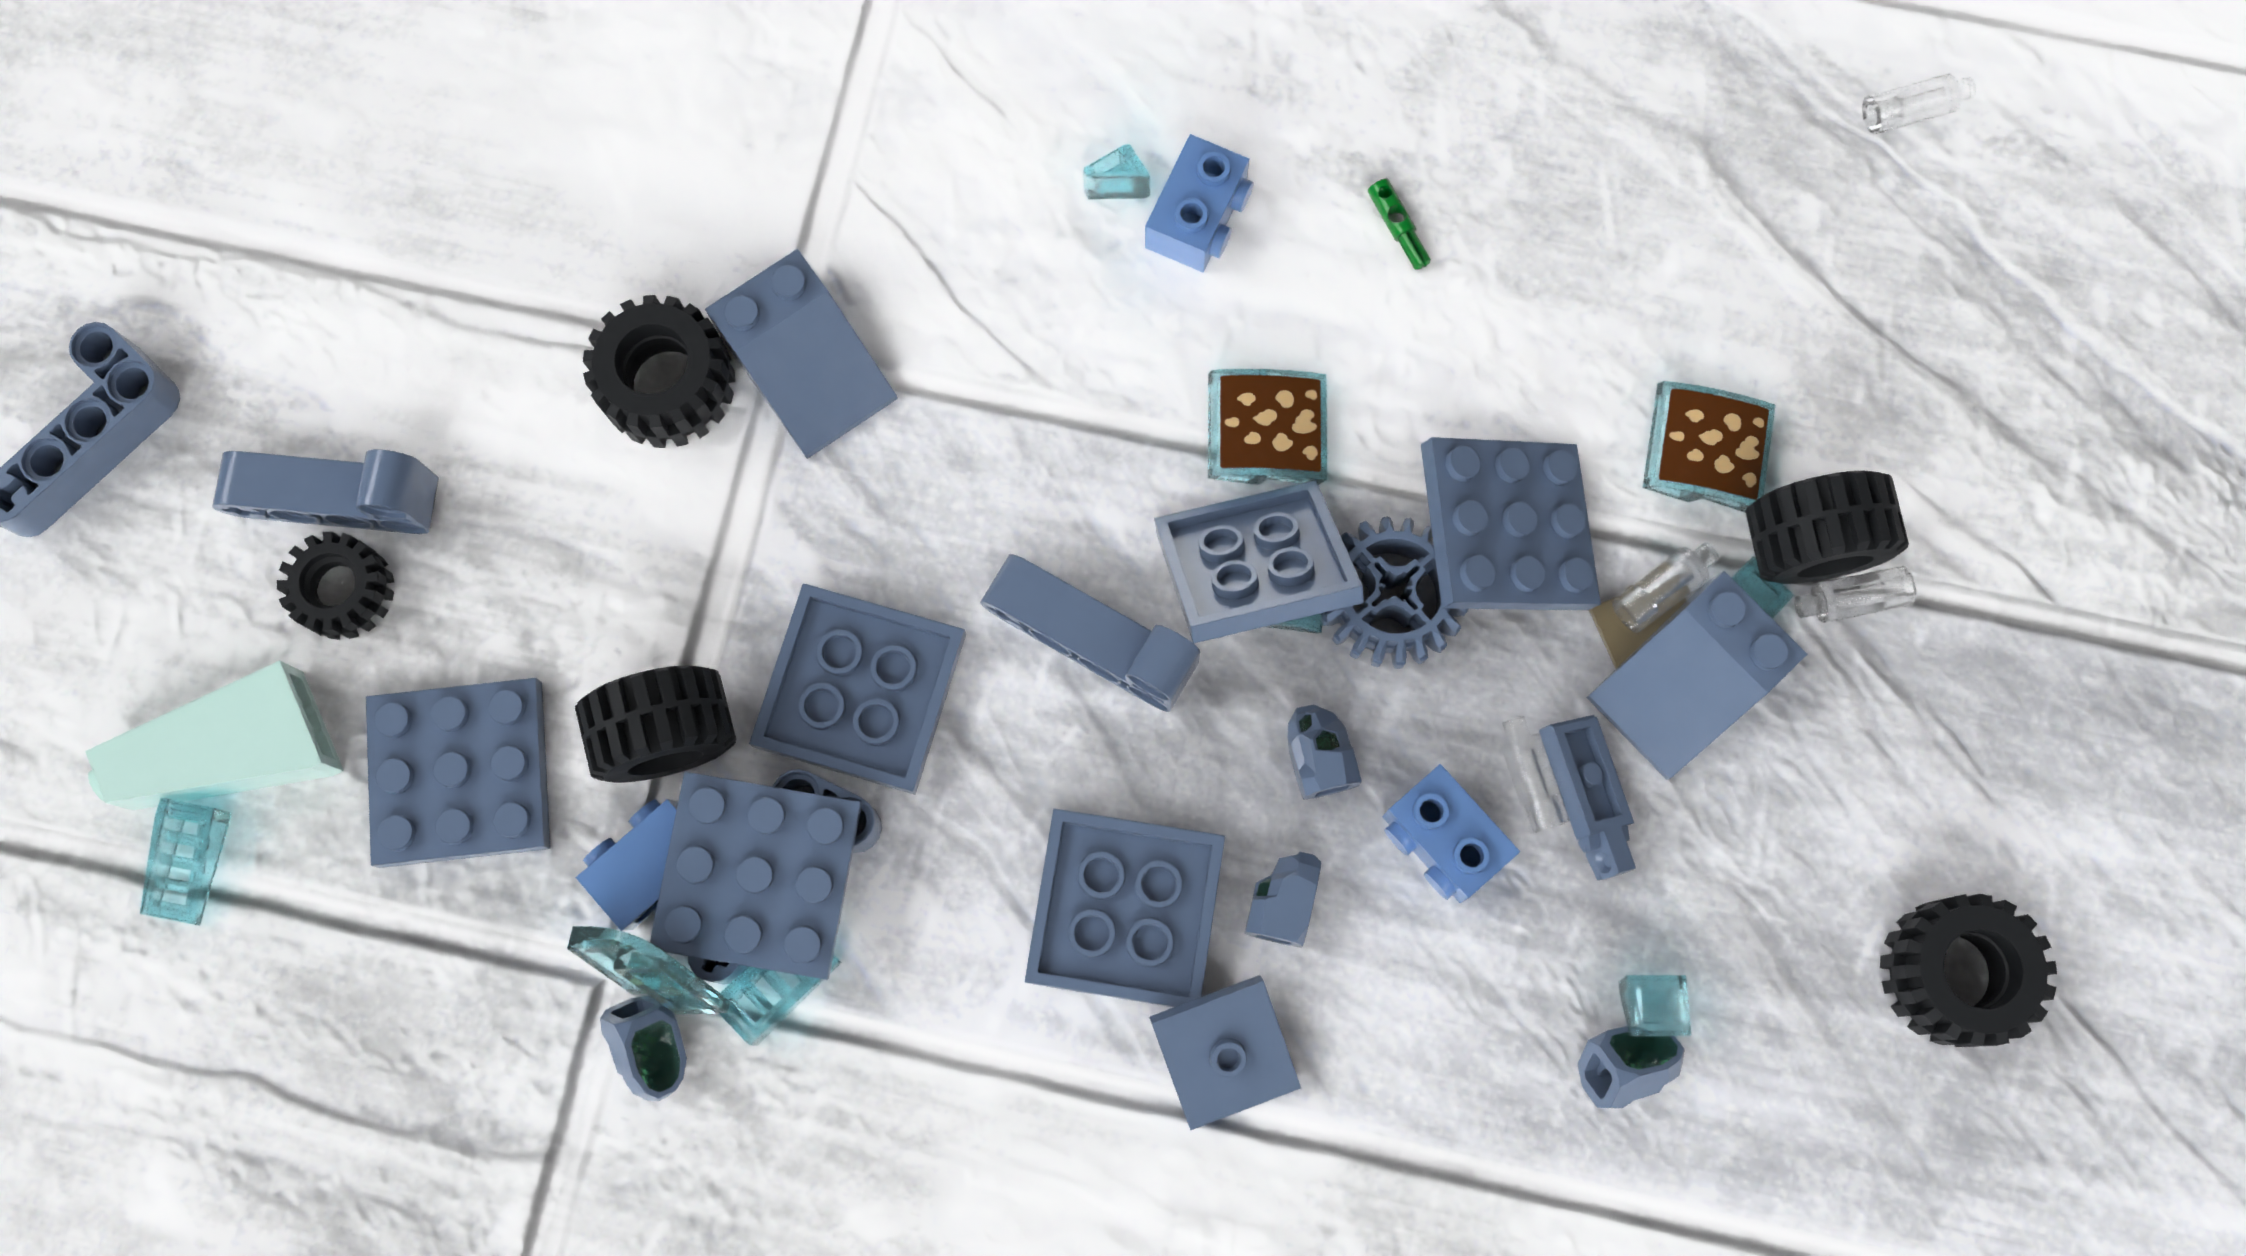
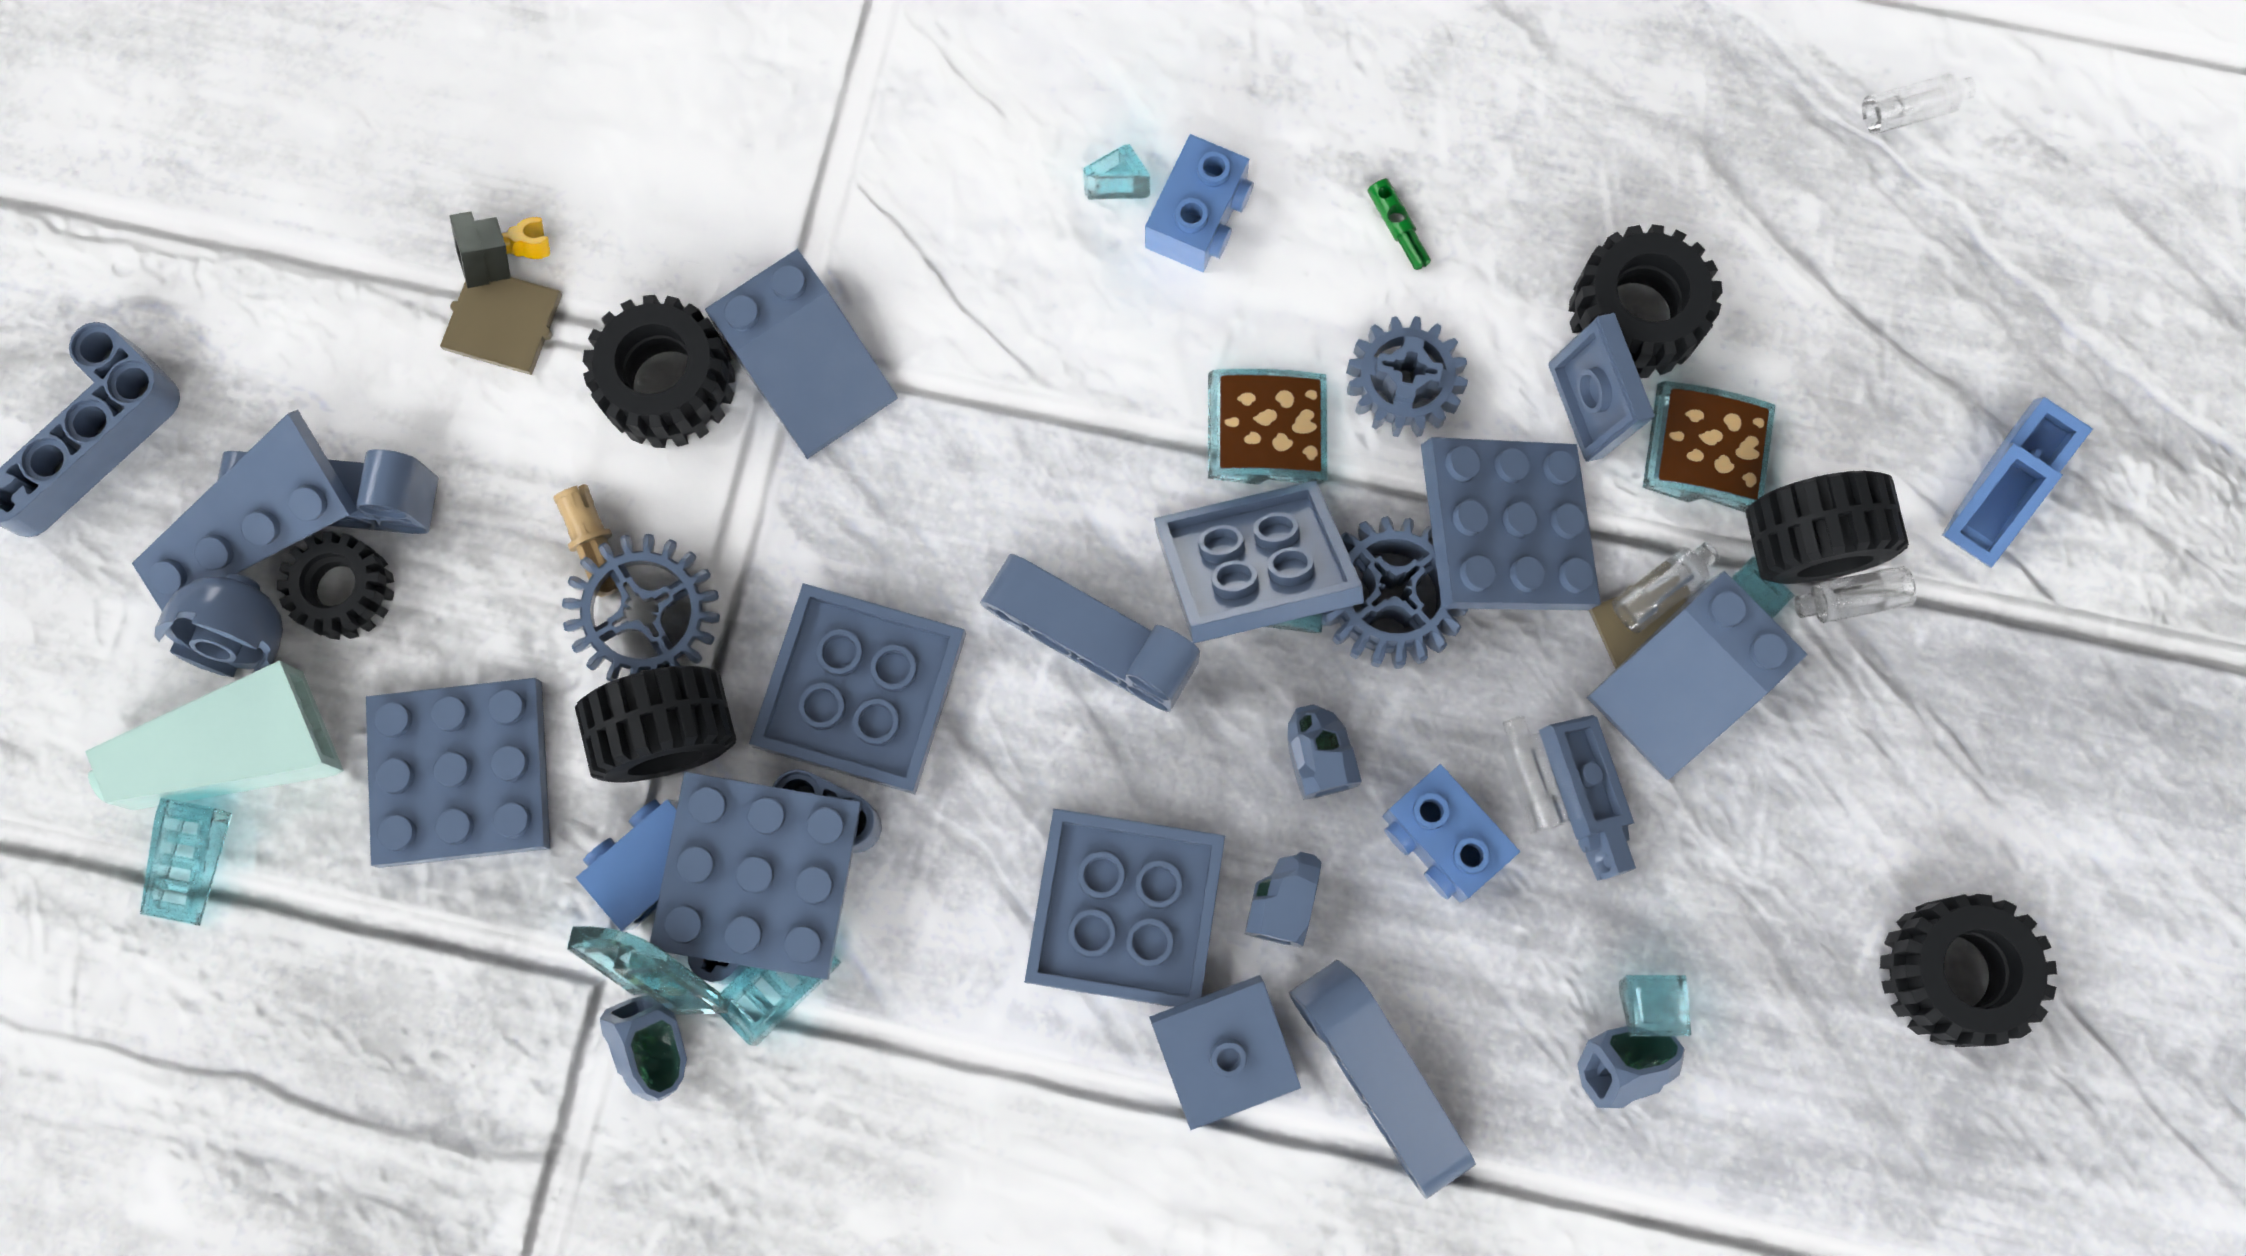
none -> sand blue wing [132,410,358,611]
none -> sand blue cylinder [154,574,283,677]
none -> dark tan piece [440,277,562,375]
none -> pearl dark grey piece [449,211,550,288]
none -> tan axle [553,484,619,597]
none -> sand blue gear [562,534,720,682]
none -> sand blue beam [1288,960,1476,1199]
none -> sand blue gear [1346,316,1468,437]
none -> sand blue plate [1548,313,1655,462]
none -> black tyre [1569,224,1723,378]
none -> medium blue slope [1942,397,2093,568]

